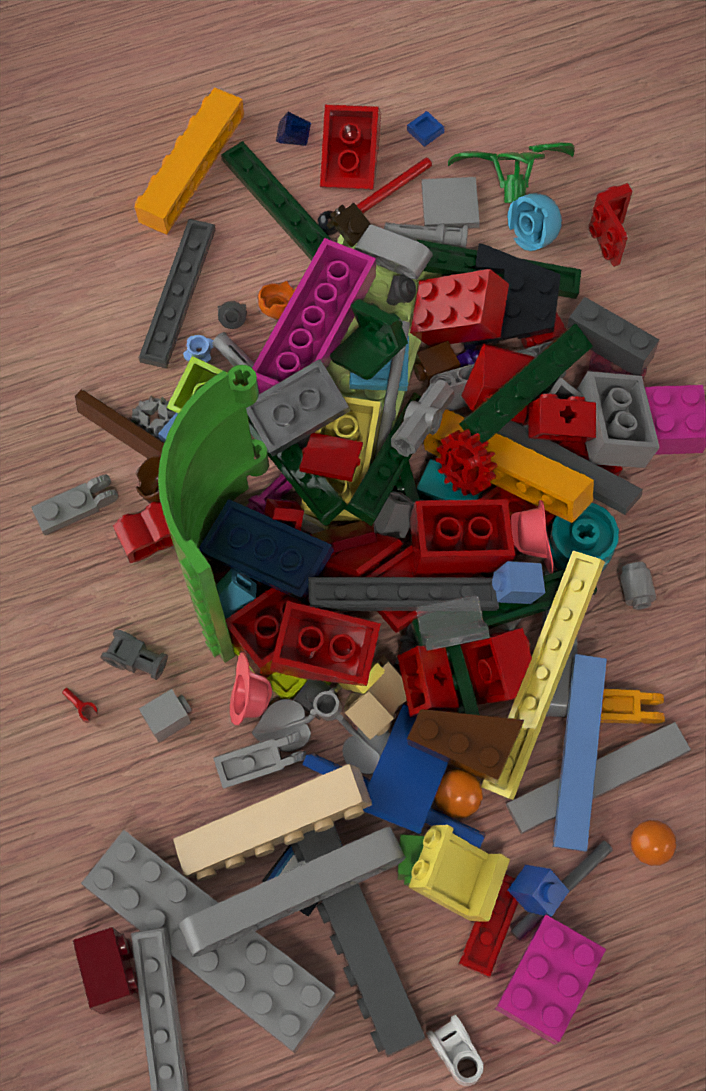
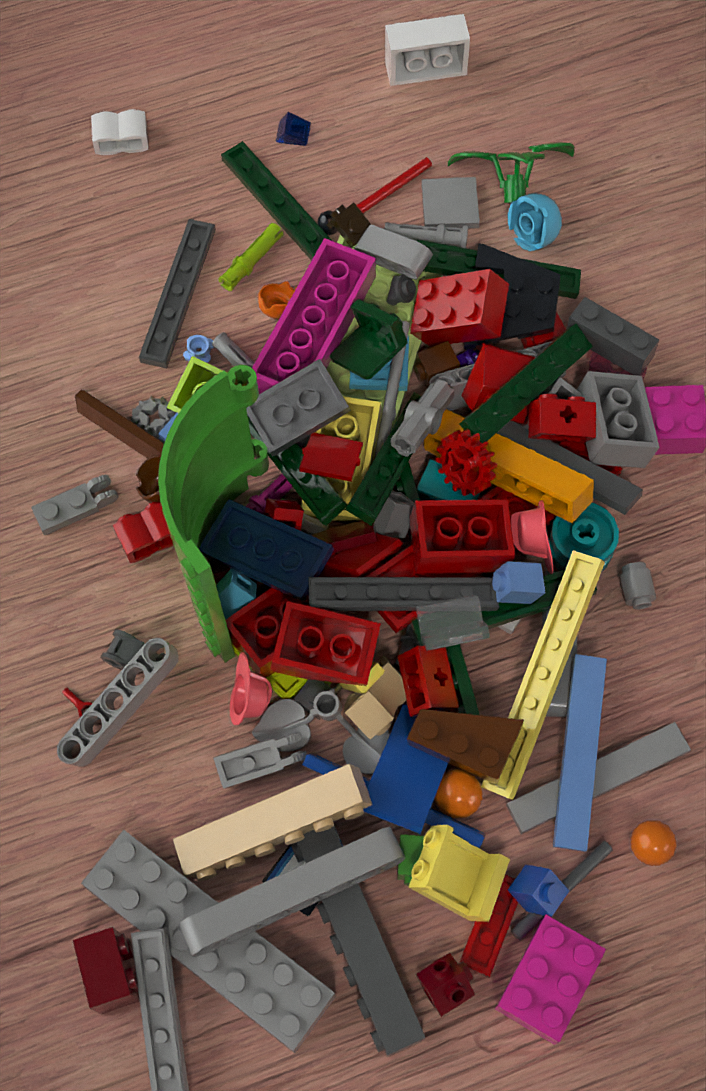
light orange brick [135,87,244,235] -> none
light grey brick [139,689,192,742] -> none
dark grey plate [218,301,247,329] -> none
red slope [320,104,381,190] -> none
blue tile [407,111,445,147] -> none
white piece [426,1015,483,1086] -> none
red slope [461,627,532,704] -> none
red bracket [589,183,633,267] -> none
light orange hinge [600,689,665,724] -> none
none -> light grey beam [57,638,179,767]
none -> white brick [91,109,148,155]
none -> lime pin [218,223,284,291]
none -> white brick [385,14,470,86]
none -> dark red brick [416,953,475,1017]

